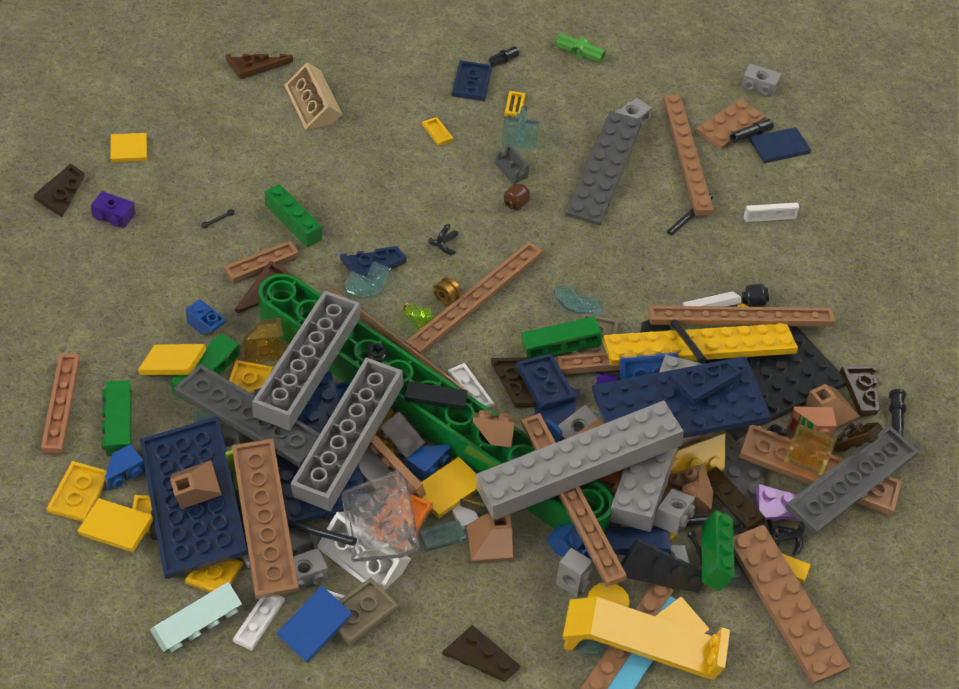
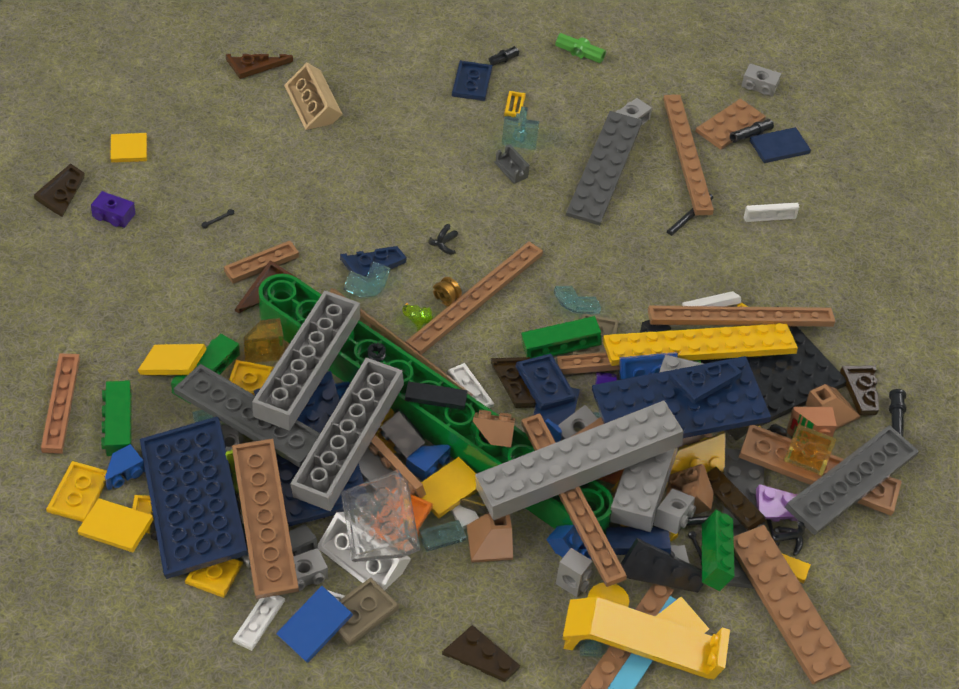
light aqua brick [150,582,242,652] -> none
medium nougat slope [170,460,222,509] -> none
blue slope [186,299,226,334] -> none
green brick [265,184,322,248] -> none
black bar [287,519,357,546] -> none
yellow tile [422,117,454,146] -> none
reddish brown head [503,184,530,210] -> none
black bar [671,319,707,364] -> none
black head [742,283,770,307] -> none
dark brown wing [829,423,883,452] -> none

